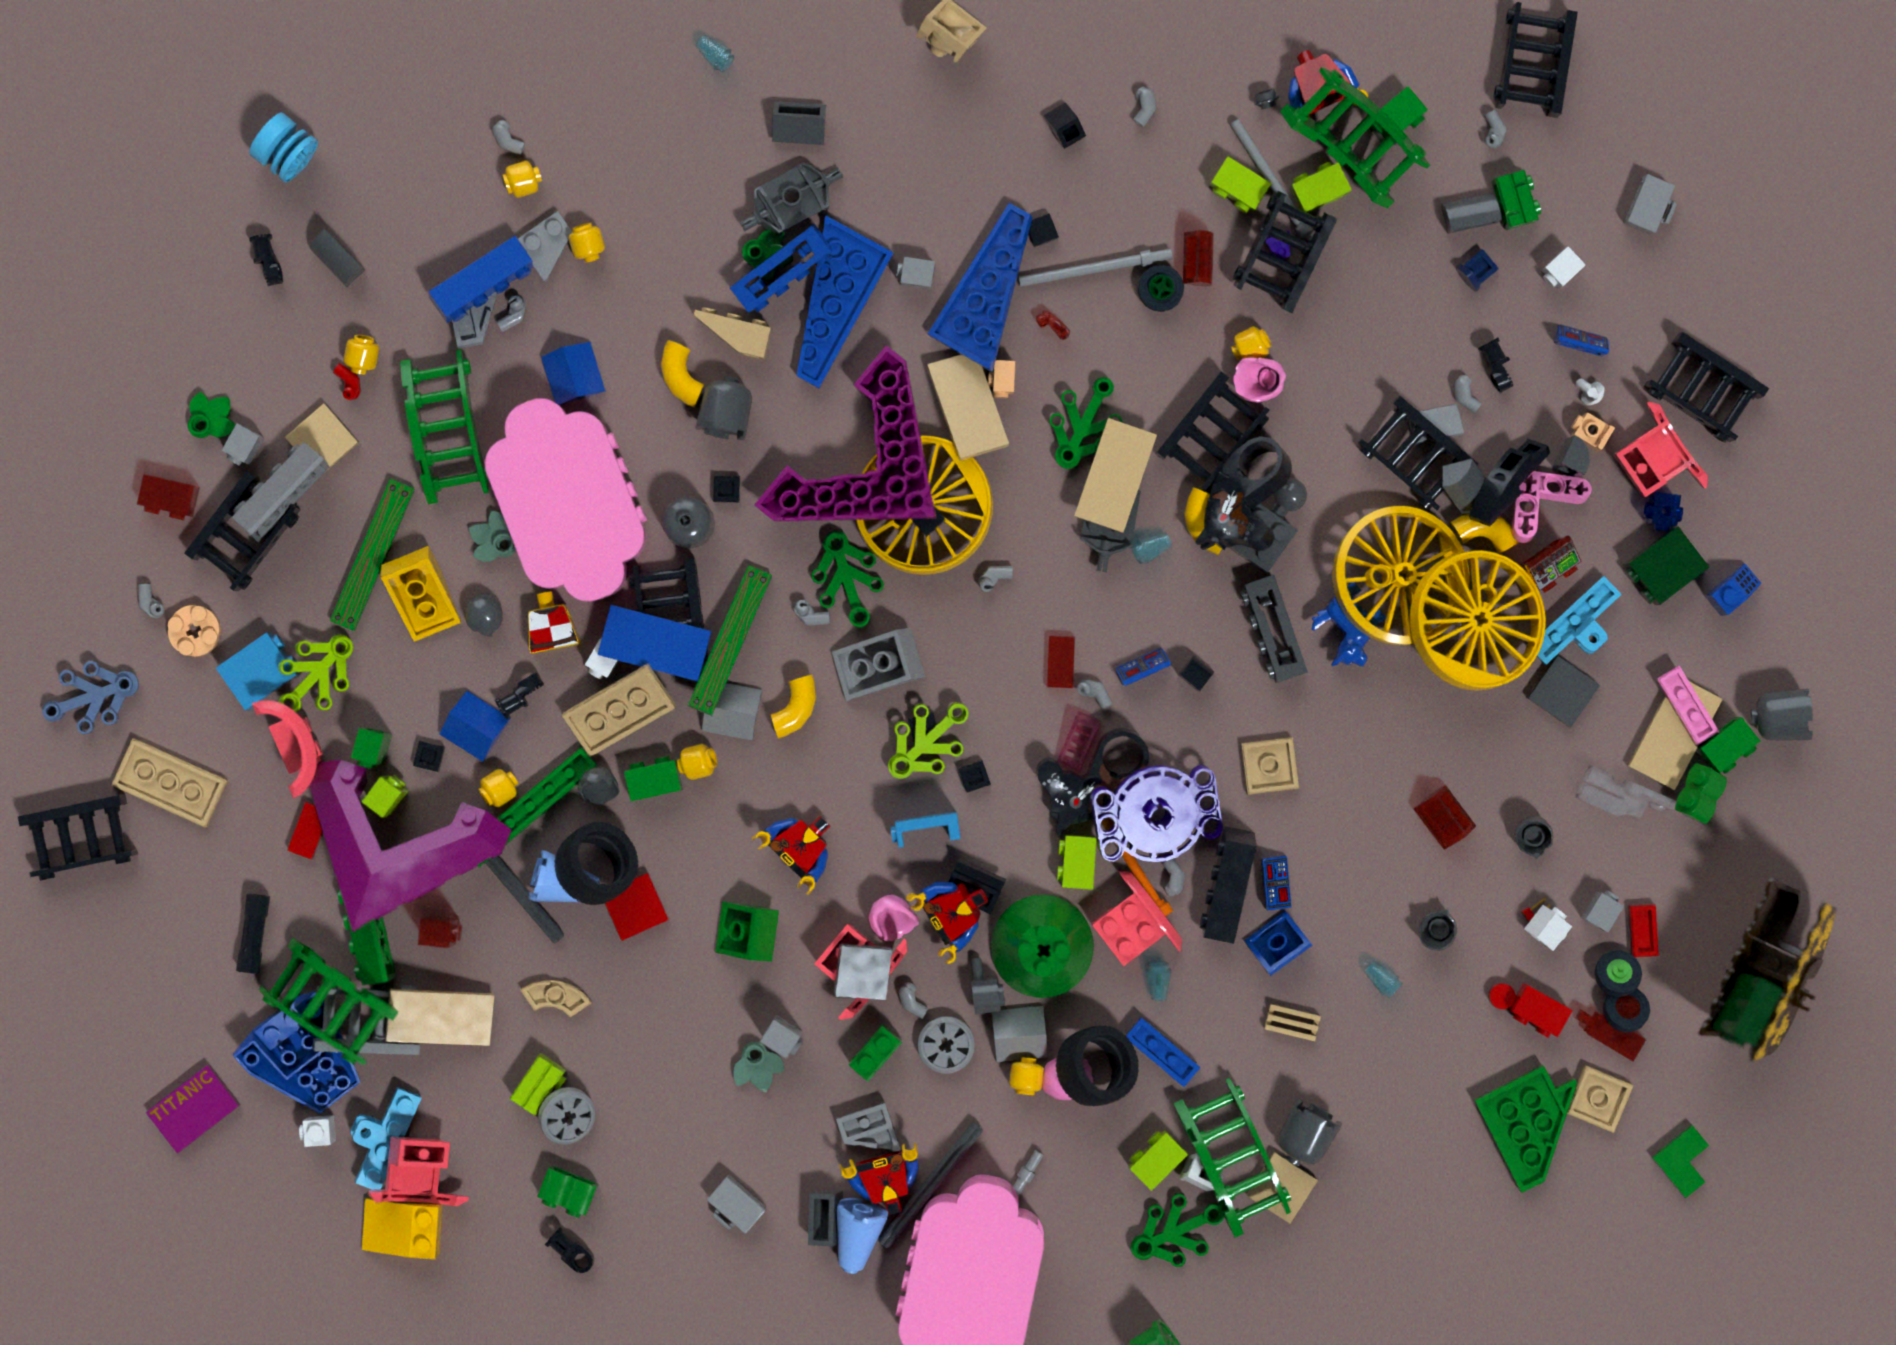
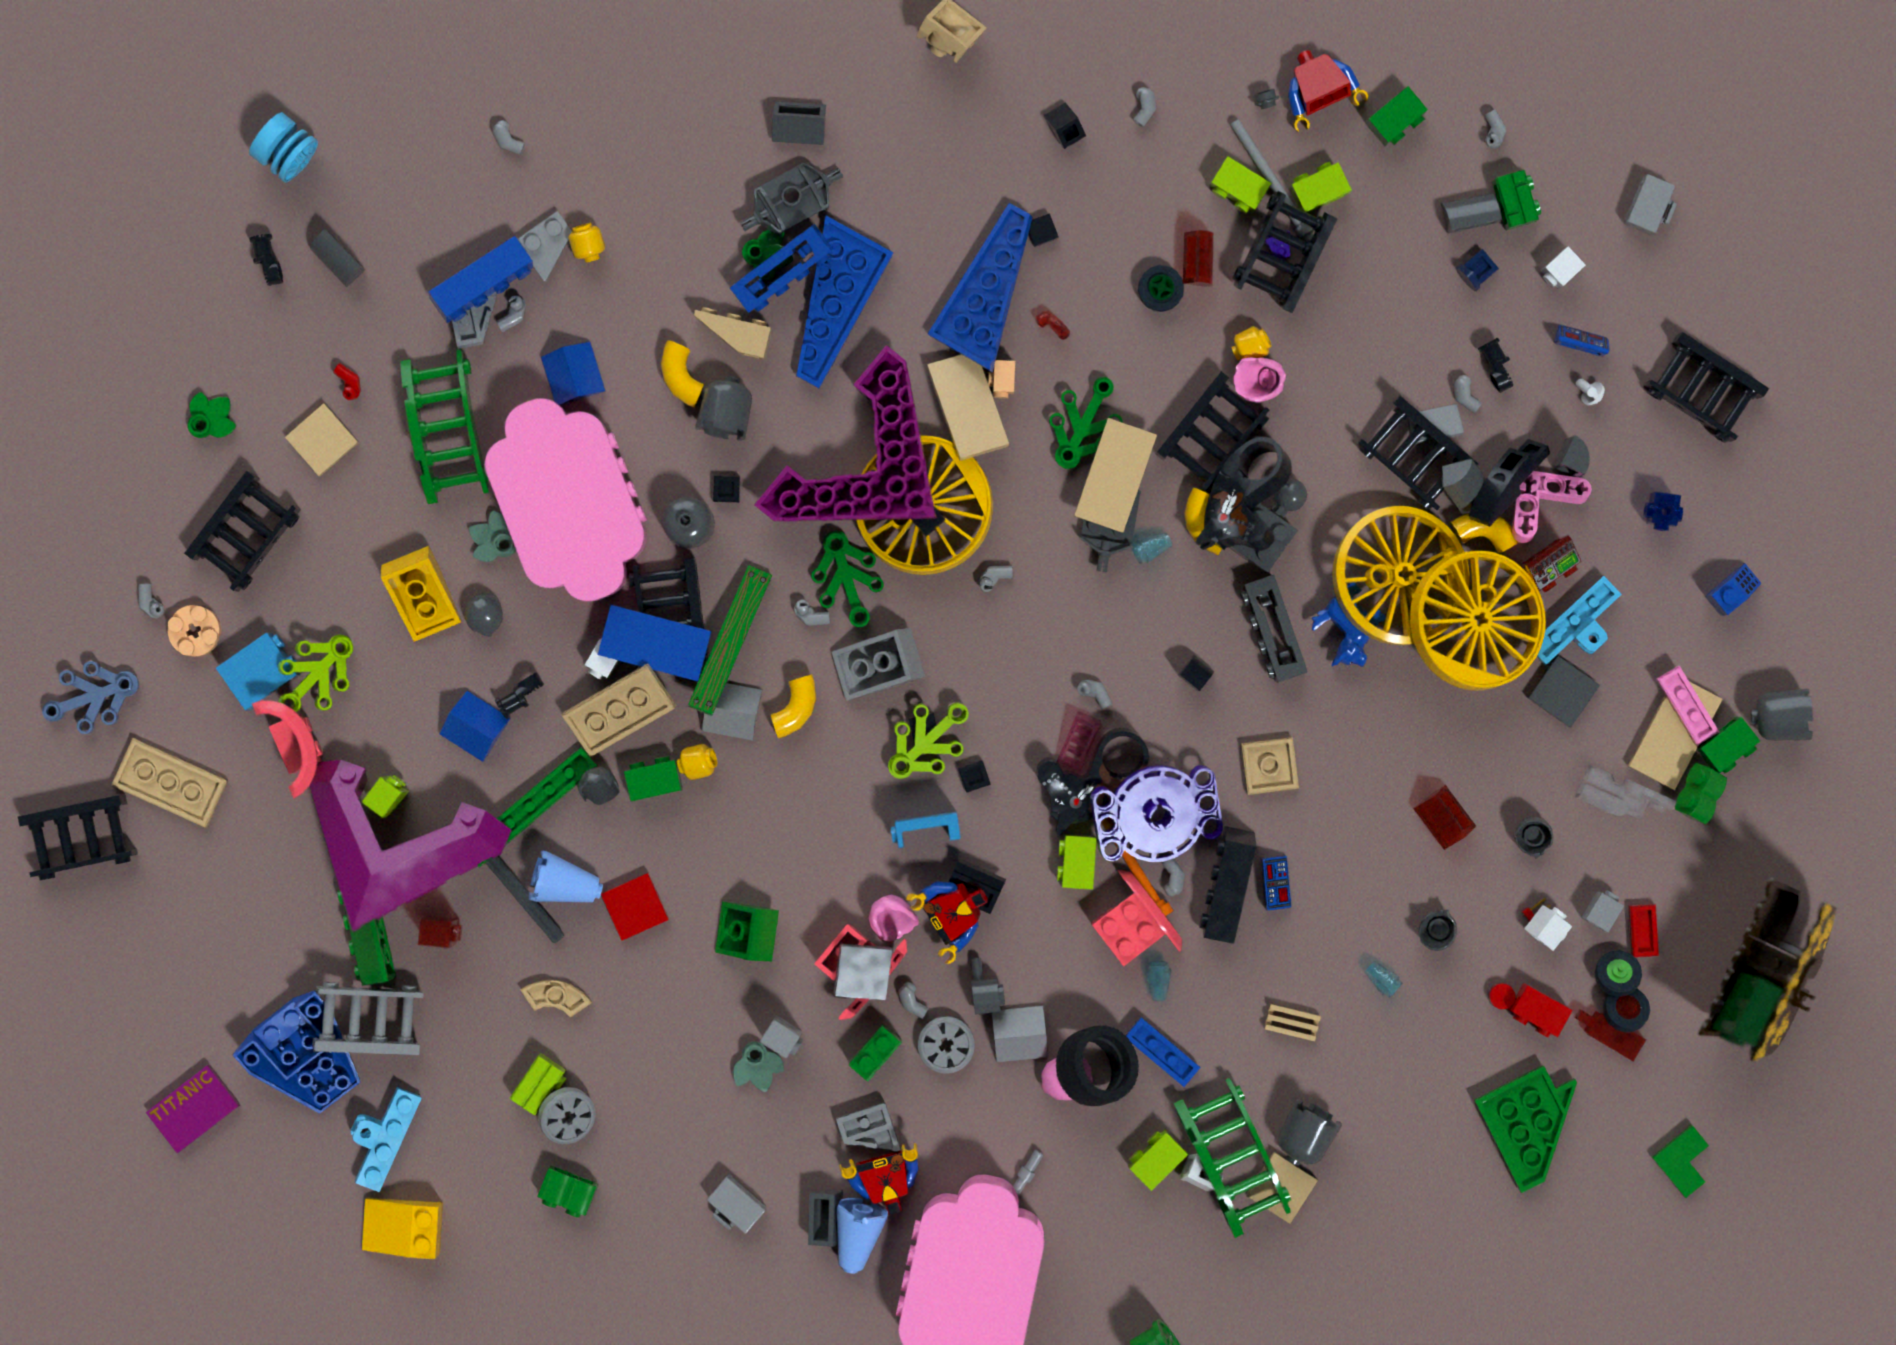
clear red brick [137,474,200,520] -> none
light grey brick [222,423,264,466] -> none
light grey slope [232,442,329,542] -> none
black axle [236,893,270,974] -> none
green fence [258,938,398,1065] -> none
red tile [287,802,323,860] -> none
white brick [299,1115,336,1147] -> none
green tile [330,479,415,631] -> none
yellow head [344,335,379,374] -> none
green brick [351,727,392,768] -> none
coral piece [368,1137,469,1206] -> none
tan tile [385,989,495,1046] -> none
black tile [413,741,445,772] -> none
yellow head [478,769,518,807] -> none
yellow head [502,161,542,198] -> none
torso [528,591,581,654] -> none
black connector [545,1227,595,1273] -> none
black tyre [554,822,638,905] -> none
clear light blue cone [696,35,734,72] -> none
torso [752,816,831,895] -> none
dark grey axle [878,1122,983,1248] -> none
light grey brick [896,257,935,290] -> none
green cone [991,895,1094,998] -> none
yellow head [1009,1057,1044,1095] -> none
light grey bar [1019,249,1172,287] -> none
clear red tile [1047,636,1075,688] -> none
slope [1116,648,1171,686] -> none
green plant [1130,1193,1224,1267] -> none
blue slope [1244,910,1312,976] -> none
green fence [1280,67,1430,209] -> none
black fence [1493,2,1578,118] -> none
tan tile [1567,1065,1634,1133] -> none
light nougat brick [1571,412,1615,452] -> none
coral piece [1613,402,1708,497] -> none
dark green brick [1624,526,1709,605] -> none

